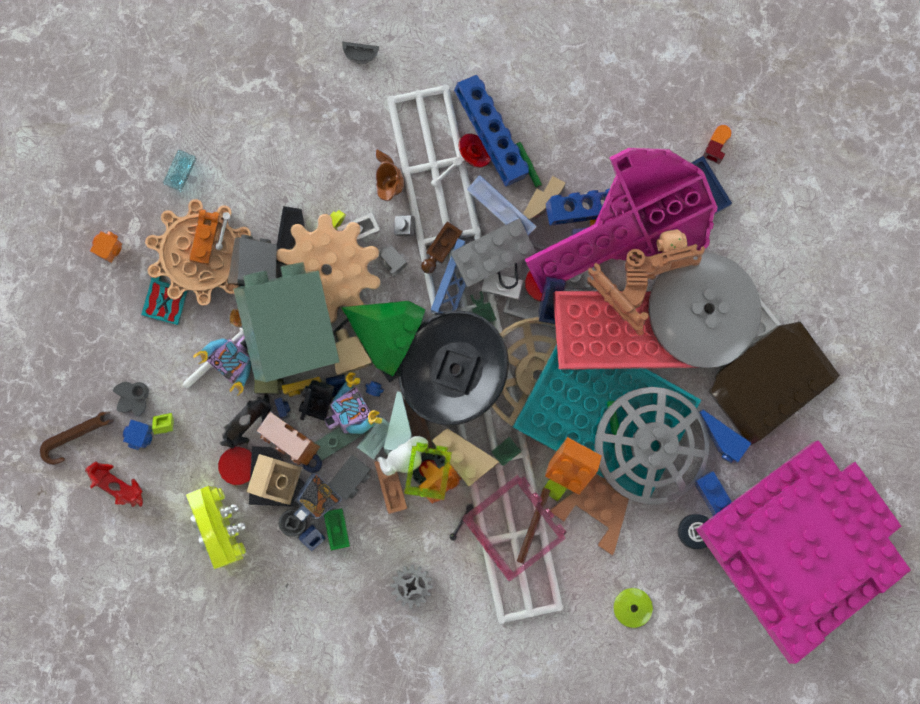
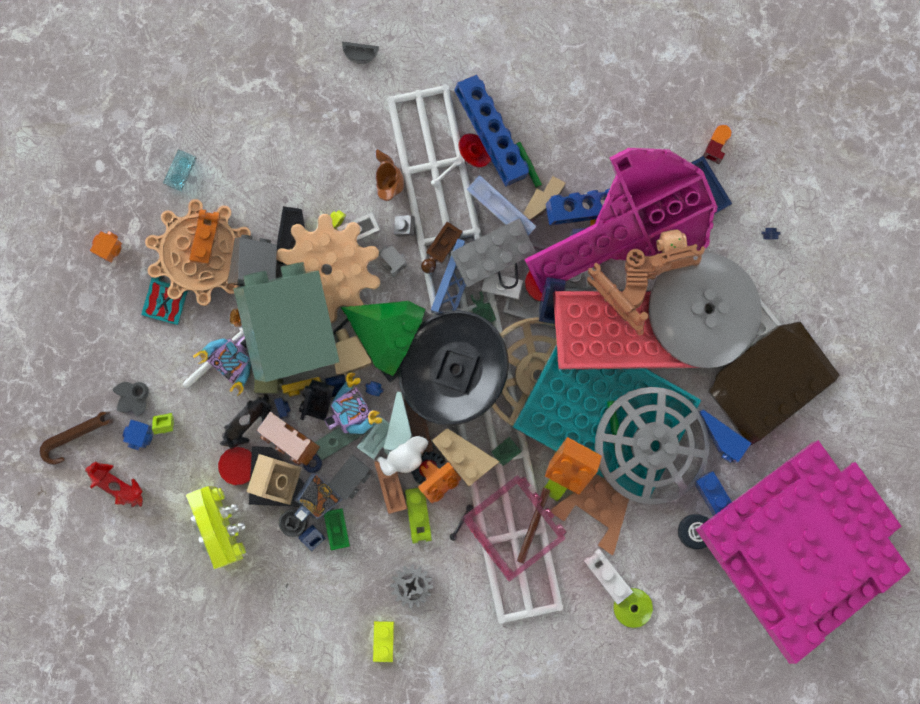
white hinge [215,212,230,250] -> none
clear neon green window [404,442,452,500] -> none
none -> neon yellow plate [373,621,394,662]
none -> lime plate [405,488,432,544]
none -> white plate [583,548,633,605]
none -> dark blue plate [761,228,781,240]

